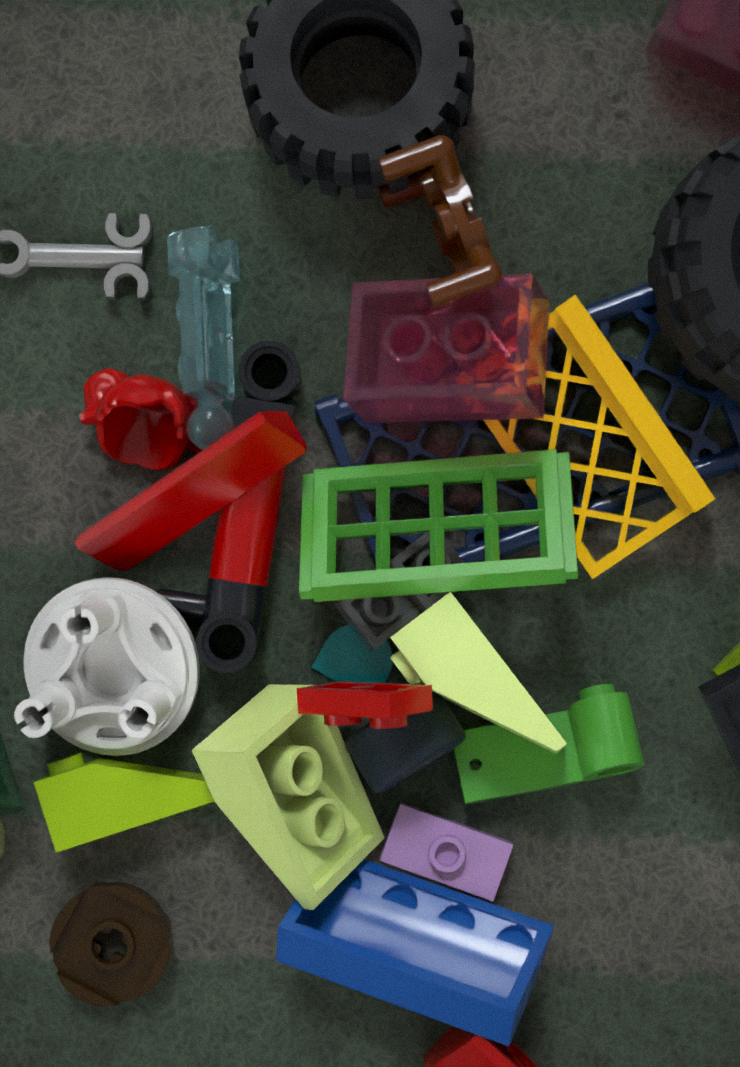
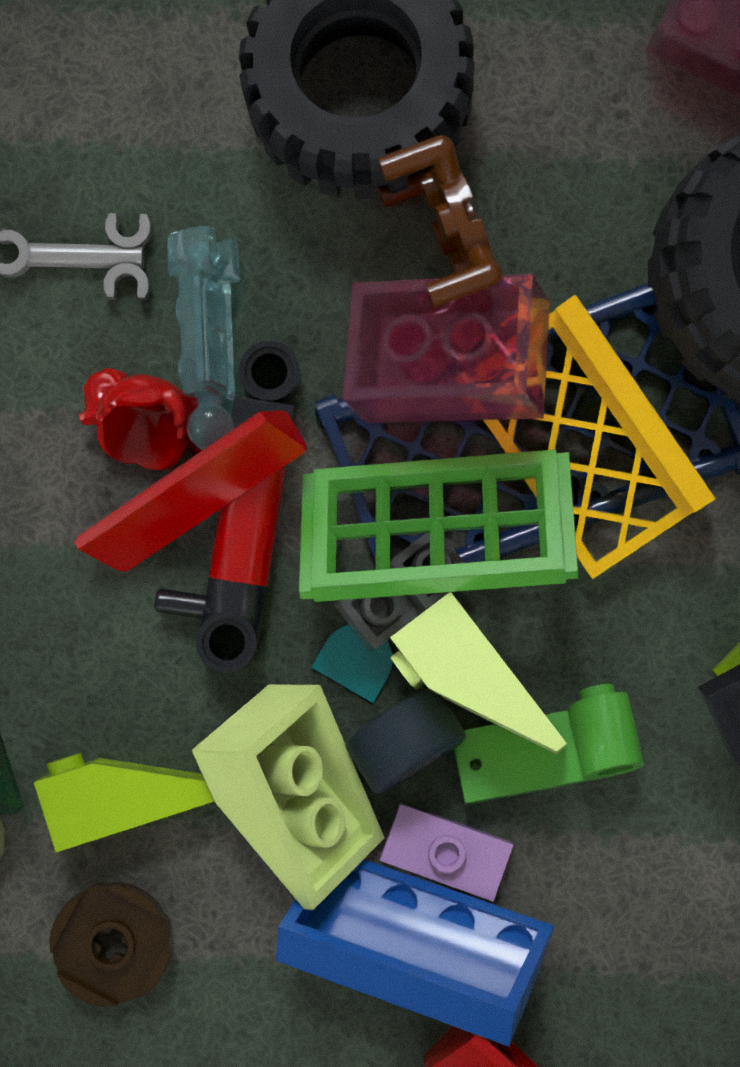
white piece [14,577,200,756] -> none
red plate [297,681,433,729] -> none

